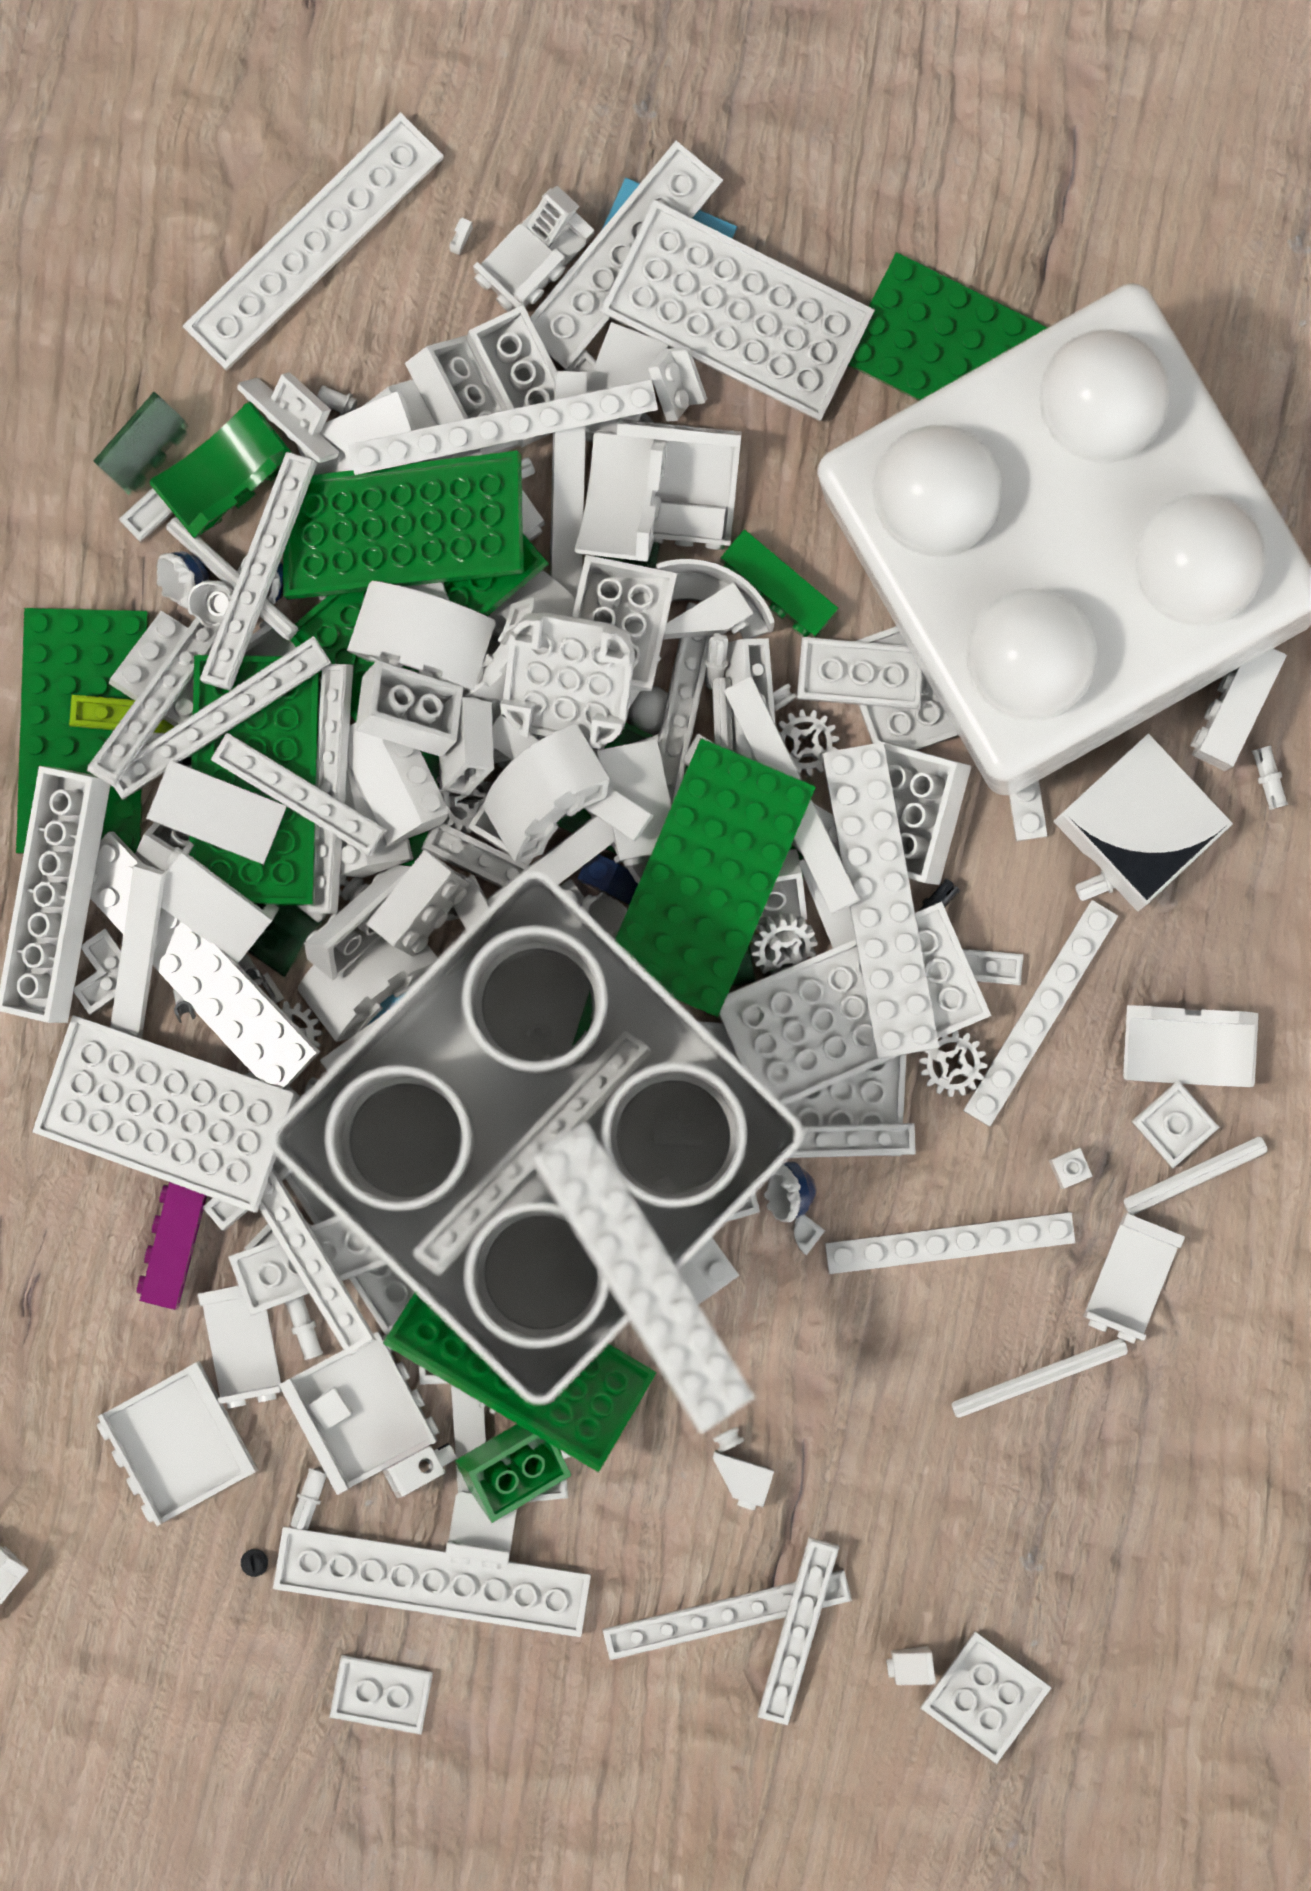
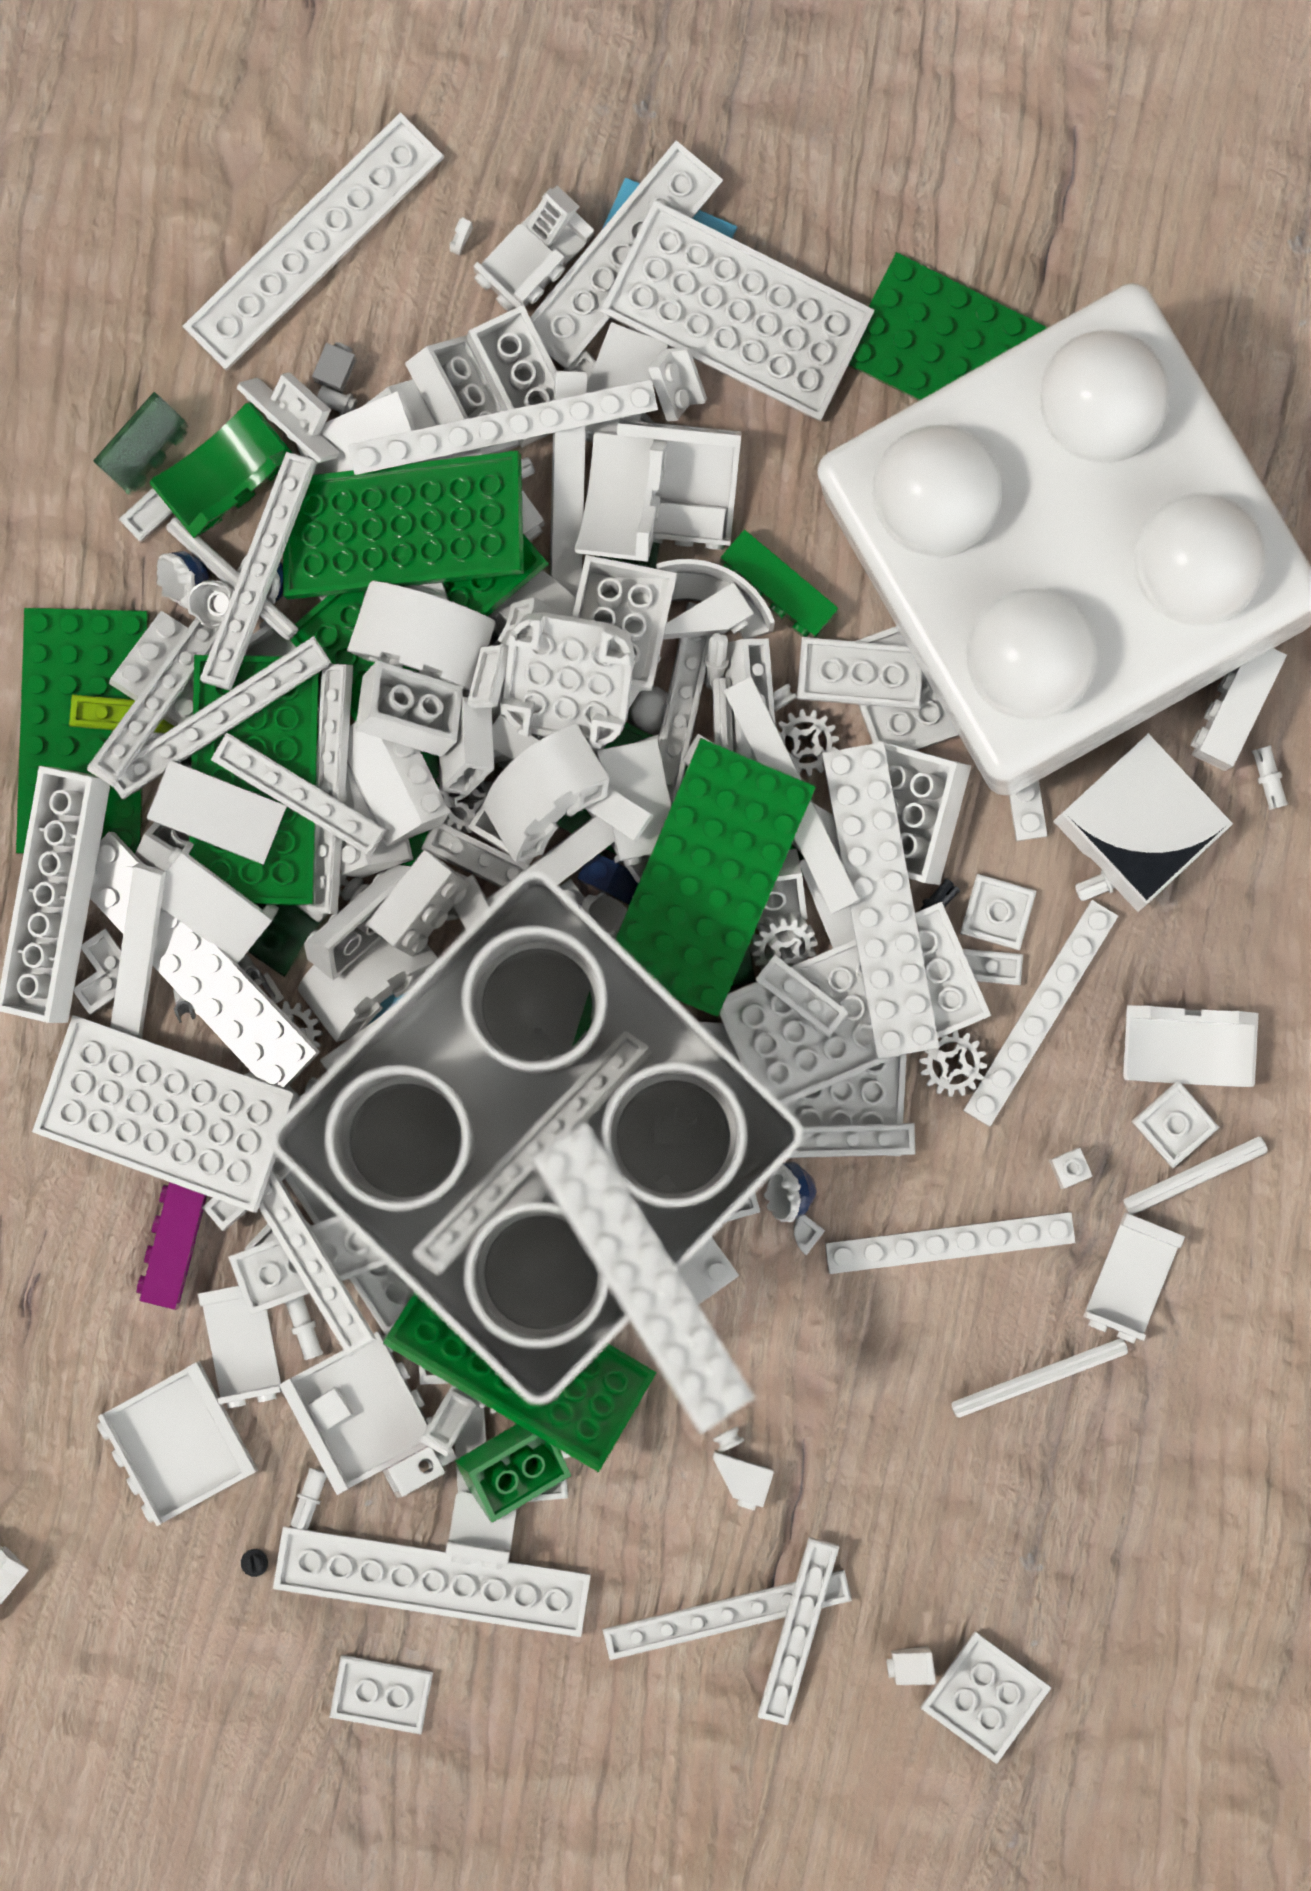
none -> light grey brick [312,342,356,394]
none -> white tile [420,1388,477,1457]
none -> white tile [467,645,509,708]
none -> white plate [755,955,848,1037]
none -> white tile [960,874,1037,951]

